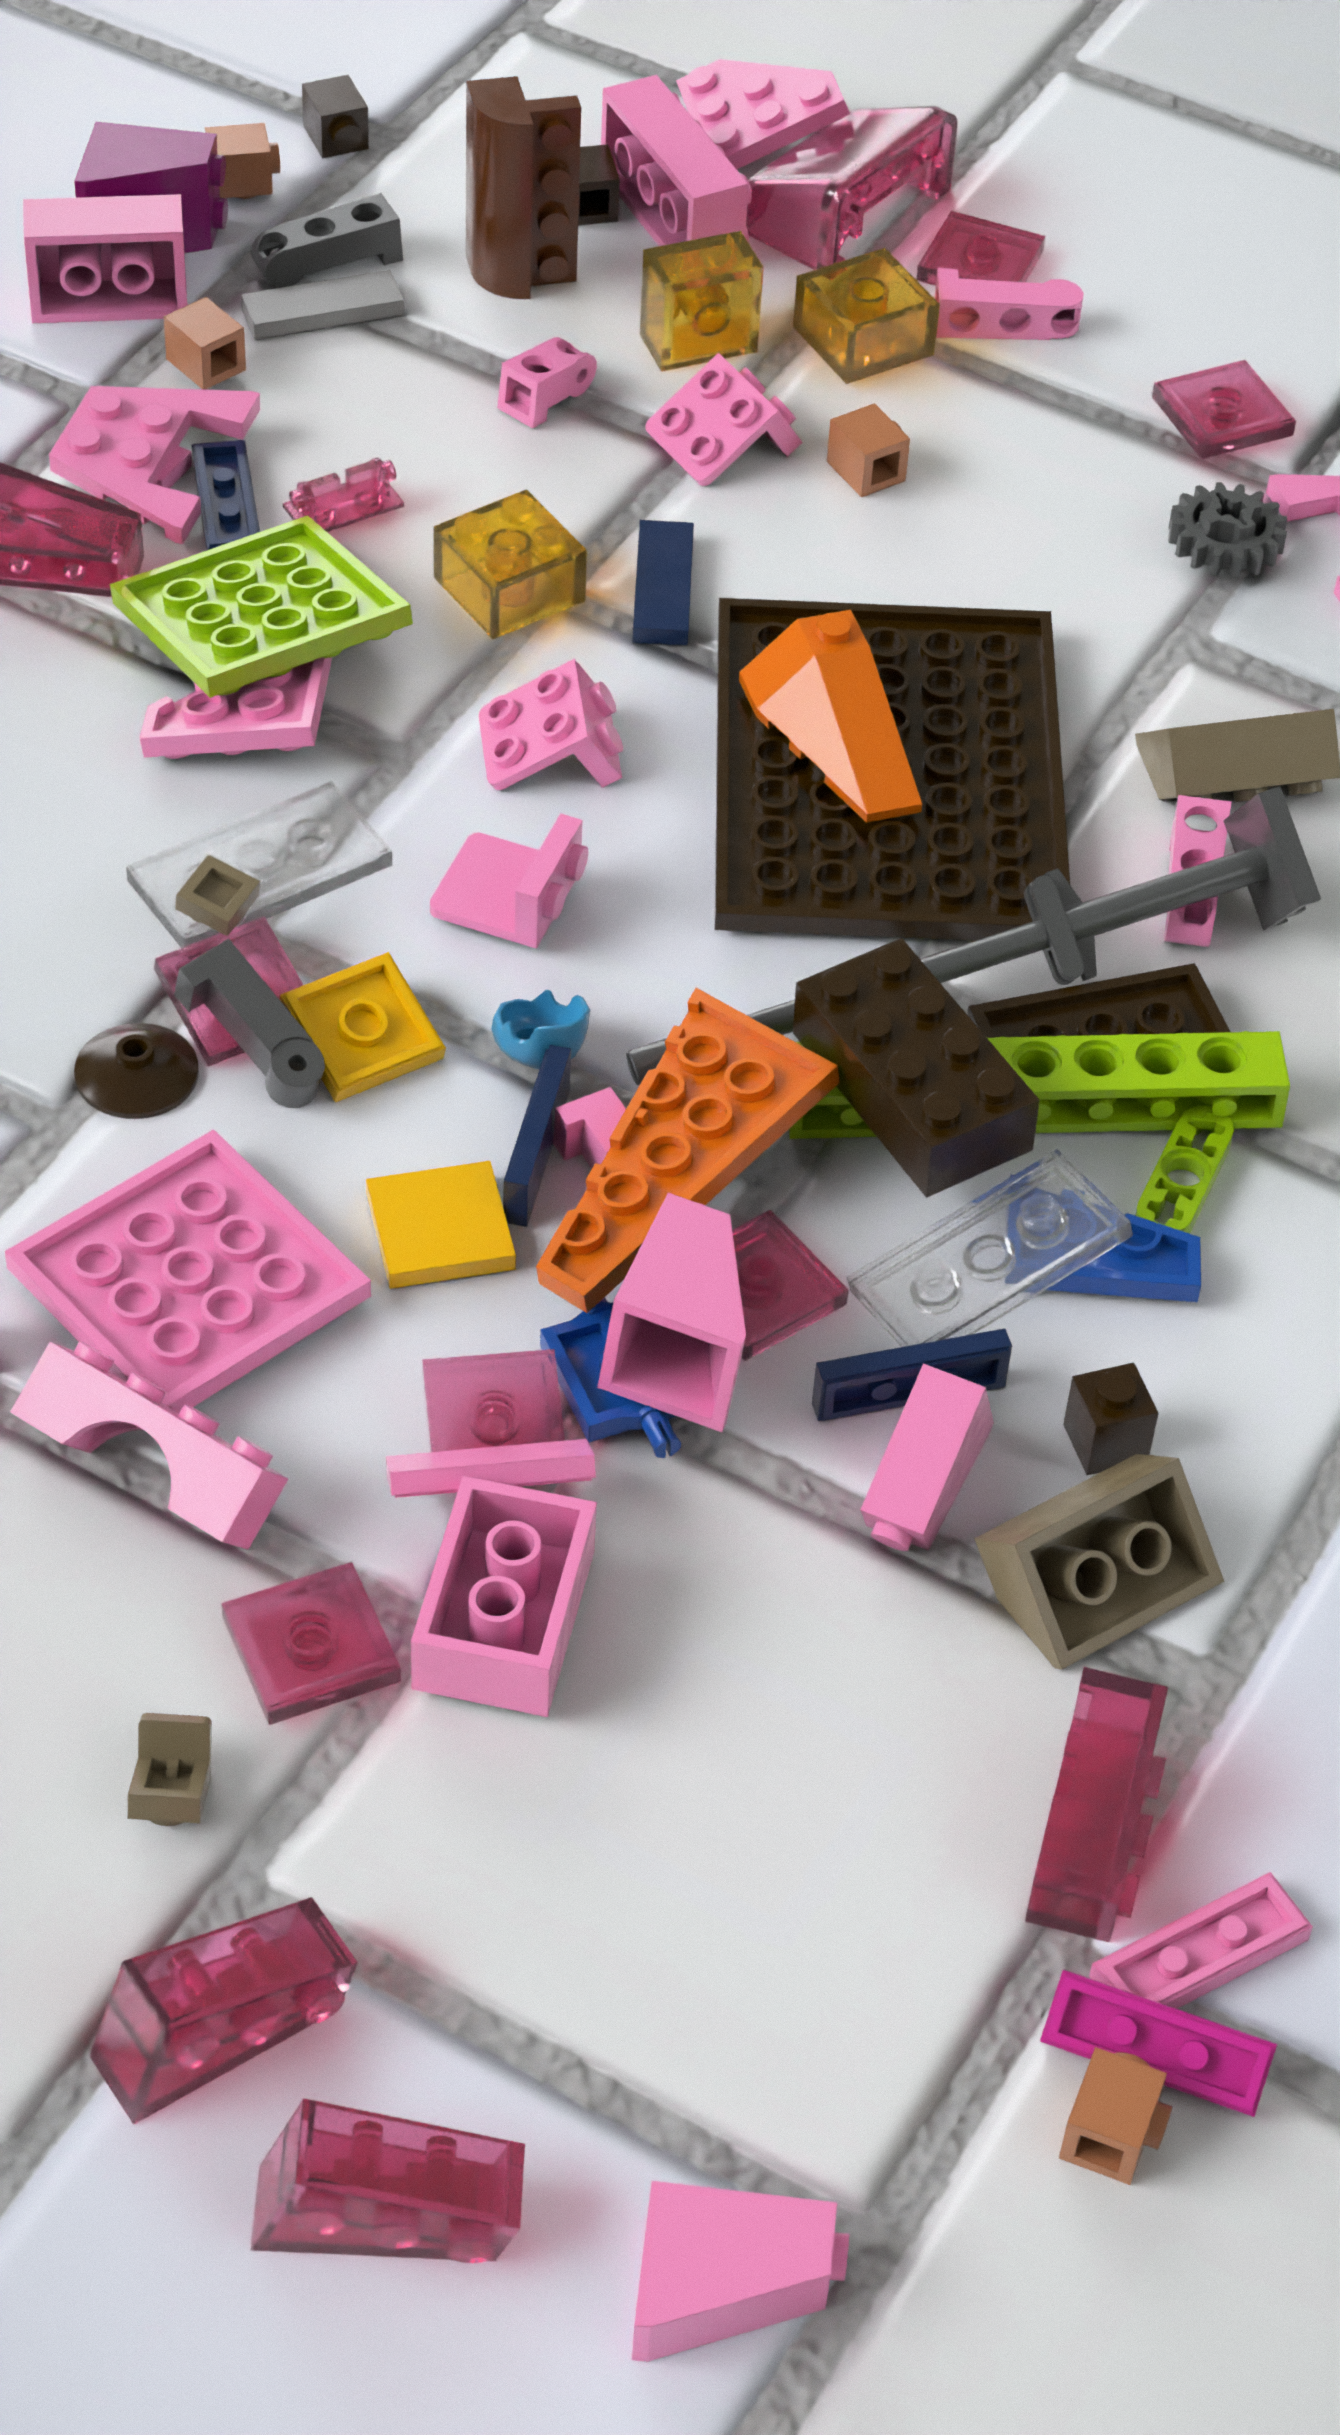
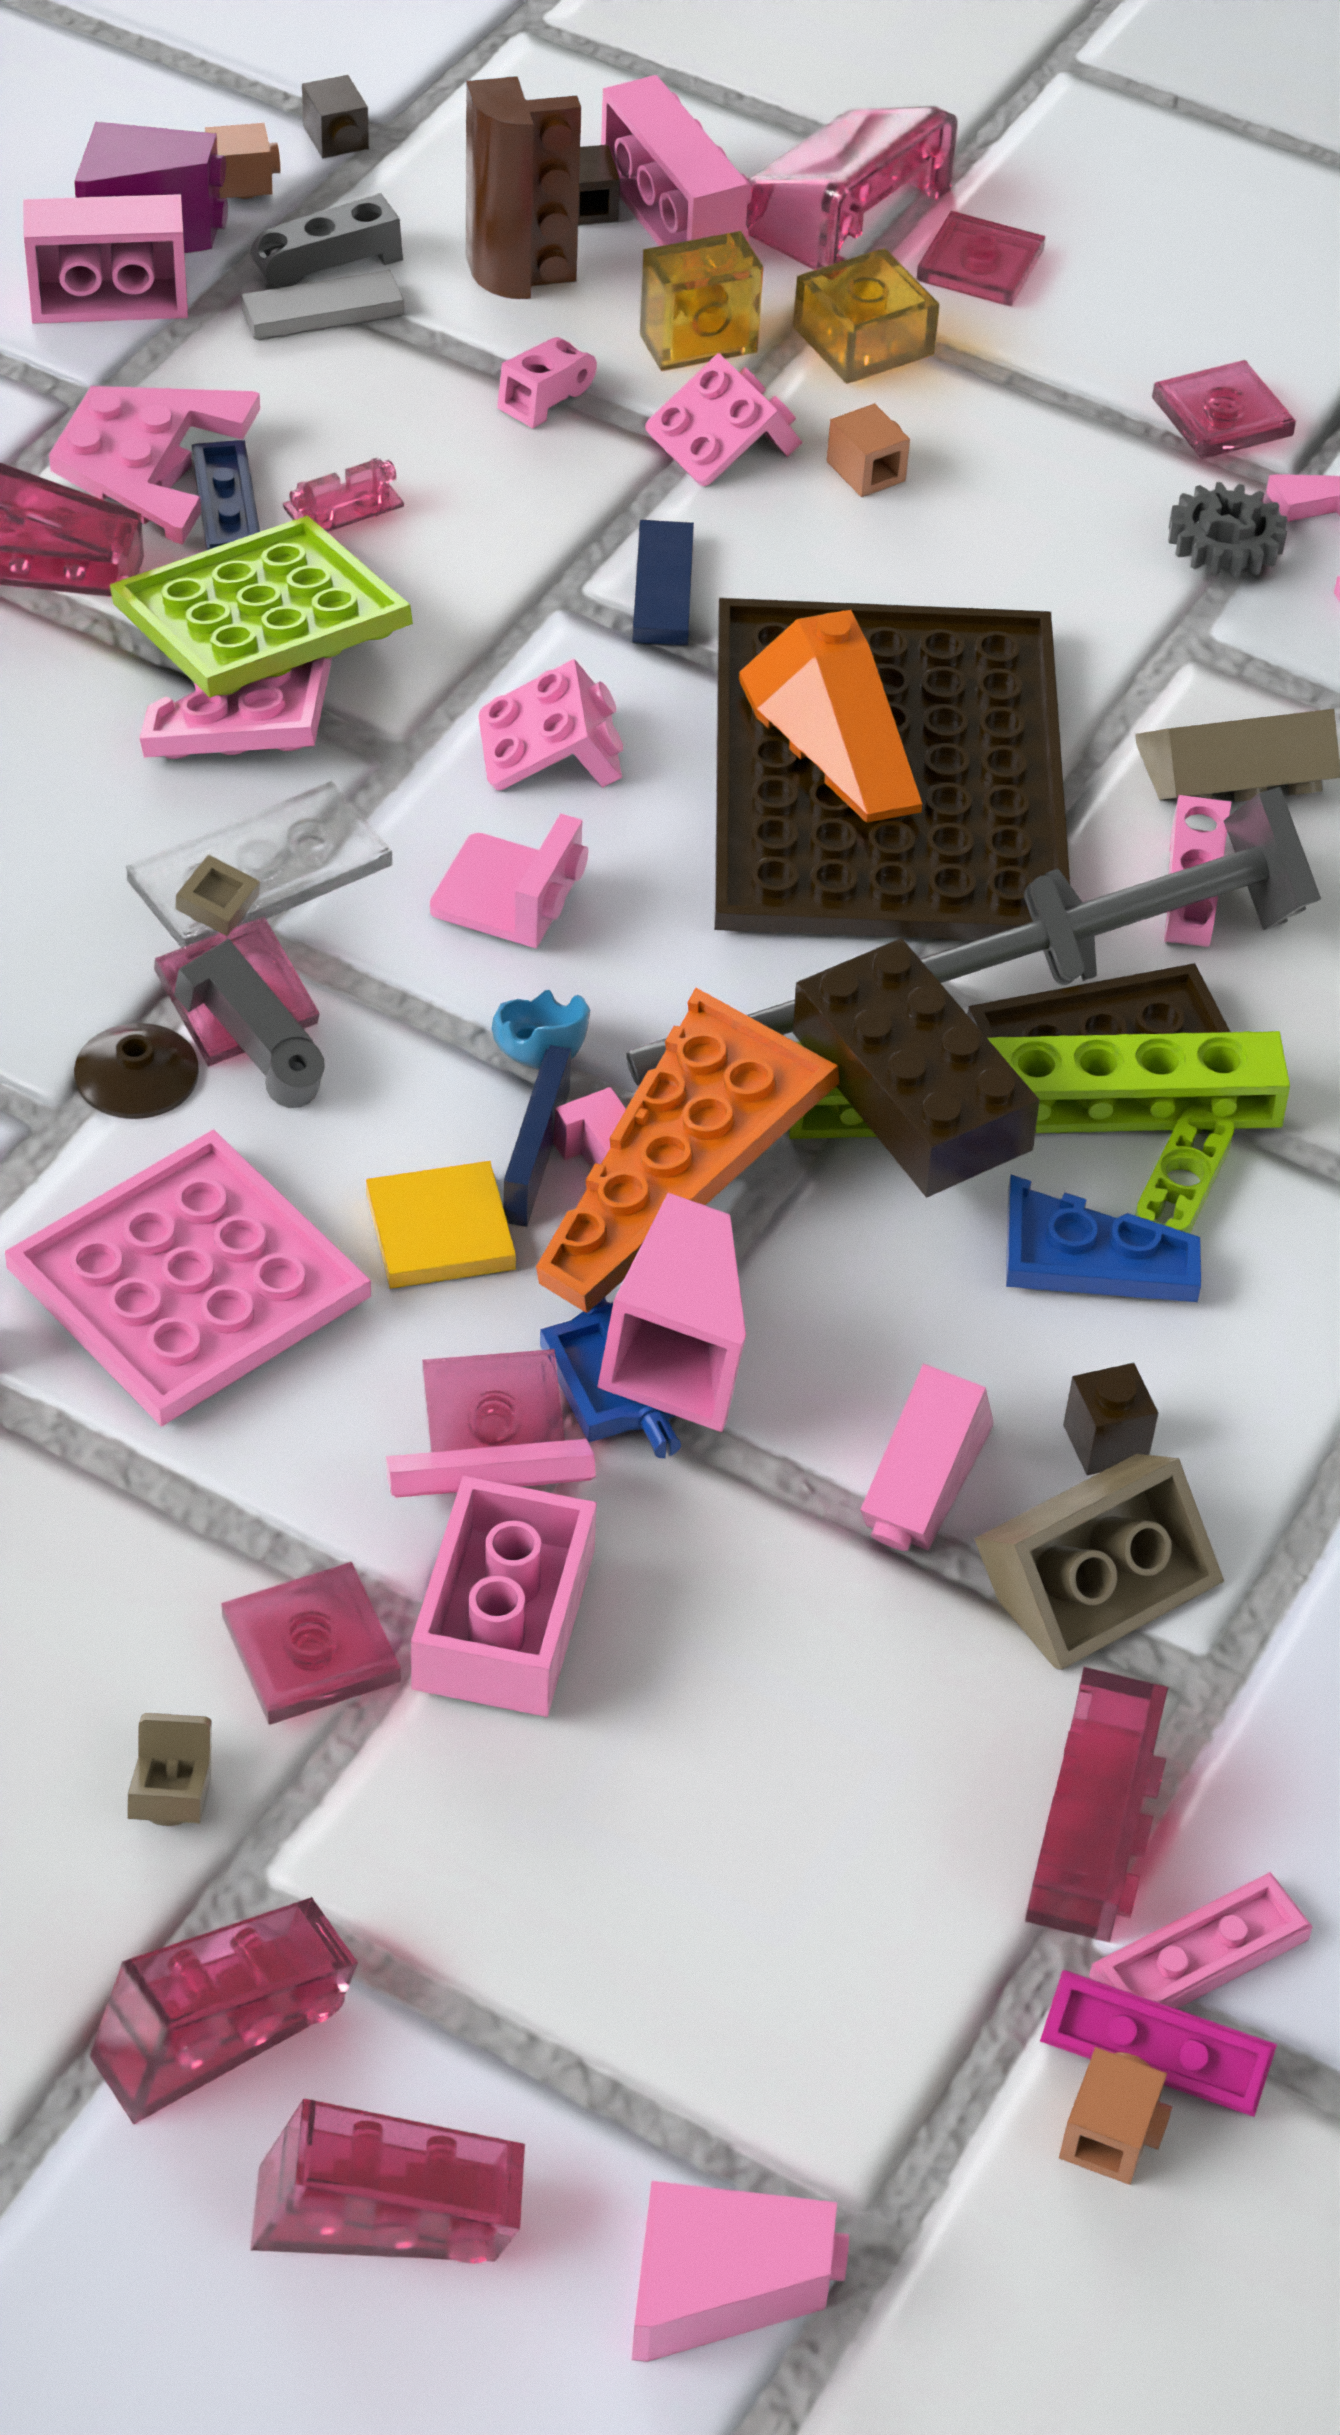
bright pink arch [10,1341,288,1550] -> none
nougat brick [163,297,246,390] -> none
yellow tile [279,952,446,1103] -> none
clear yellow brick [433,489,587,640] -> none
bright pink plate [676,59,850,169] -> none
clear pink plate [732,1210,849,1361] -> none
dark blue tile [812,1328,1012,1421] -> none
clear plate [846,1149,1133,1347] -> none
bright pink leg [933,268,1084,340] -> none

